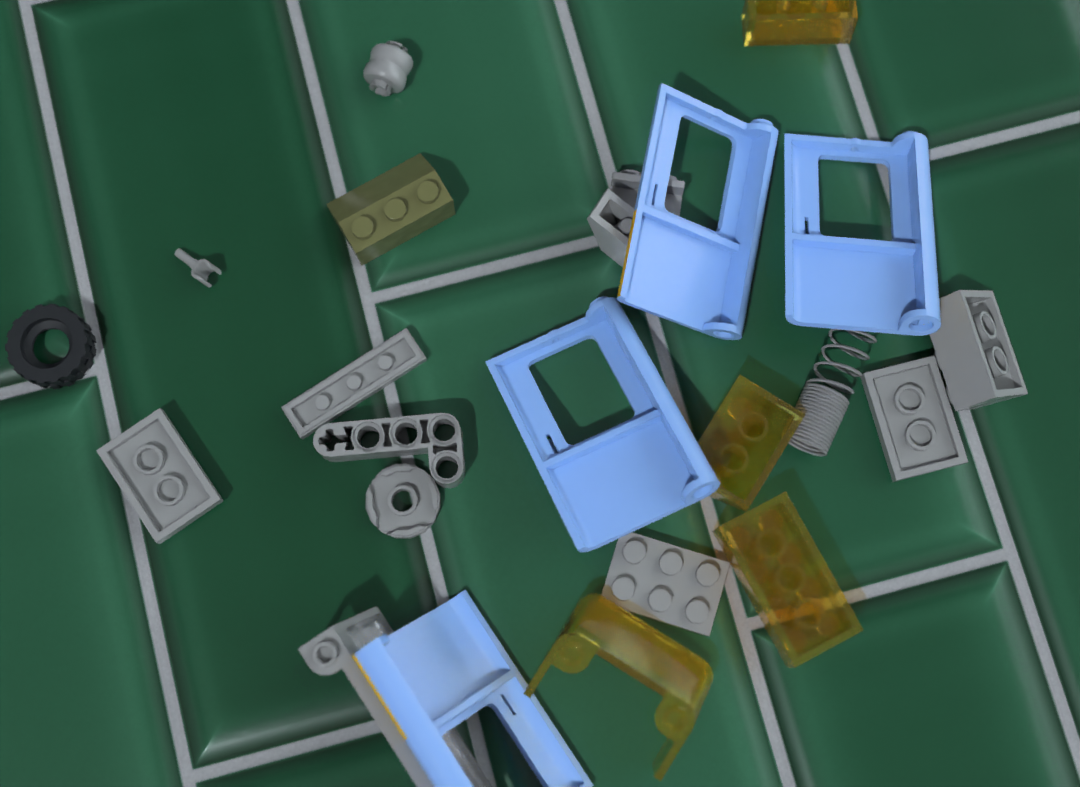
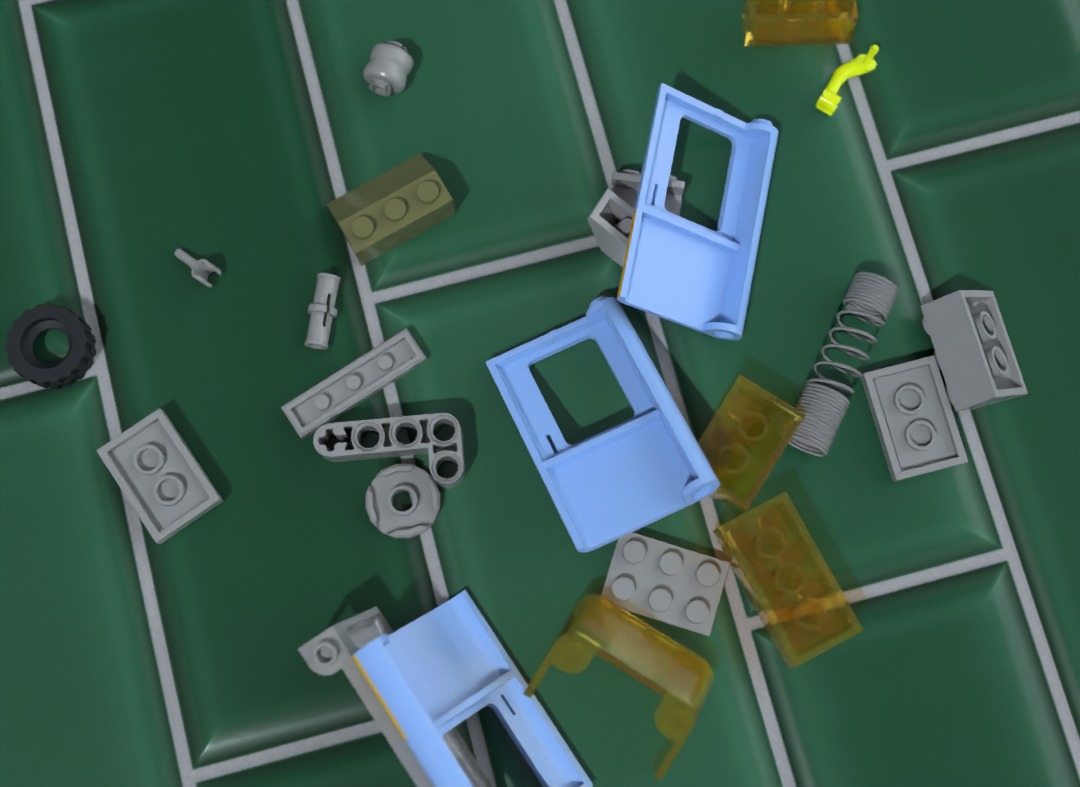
light blue piece [784,131,941,336] -> none
none -> light grey pin [304,273,341,350]
none -> neon yellow piece [815,44,879,116]

